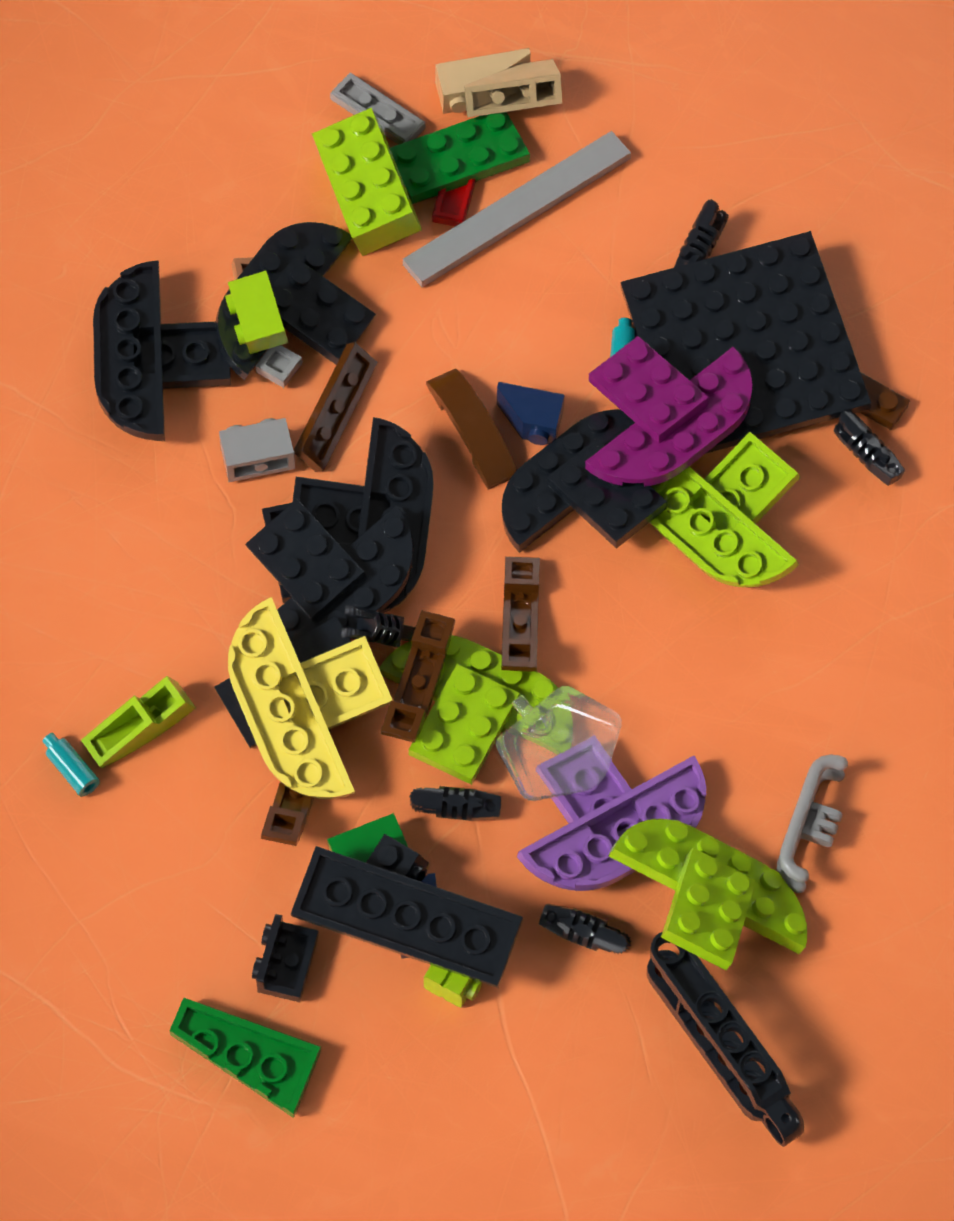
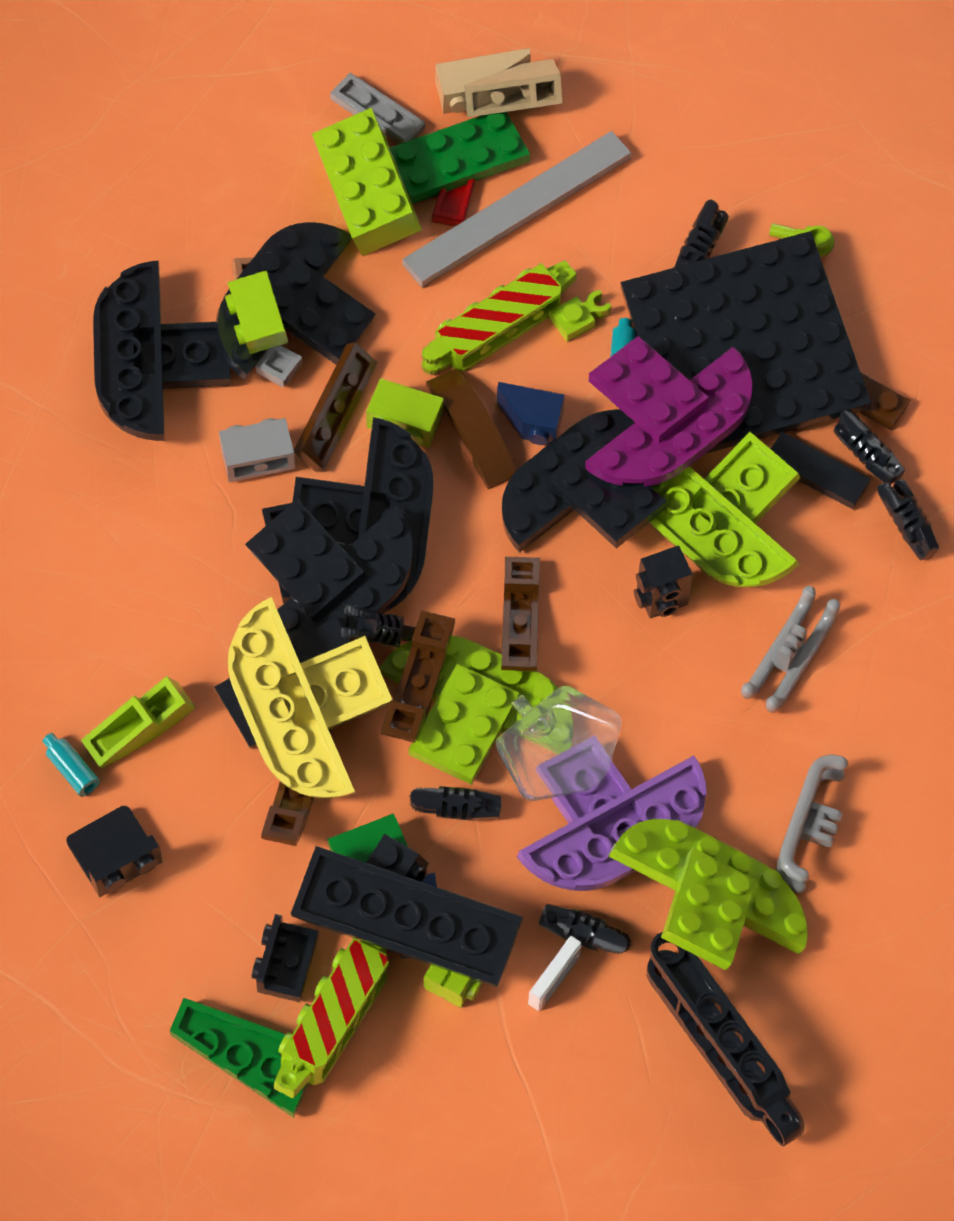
none -> black bracket [66,806,162,898]
none -> lime hinge [274,938,389,1098]
none -> lime brick [366,378,444,448]
none -> lime hinge [422,260,577,375]
none -> white tile [528,936,582,1011]
none -> lime plate [549,290,611,342]
none -> black brick [634,545,693,619]
none -> light grey piece [741,586,840,713]
none -> lime plate [769,223,834,257]
none -> black tile [771,432,870,510]
none -> black hinge [877,479,939,561]

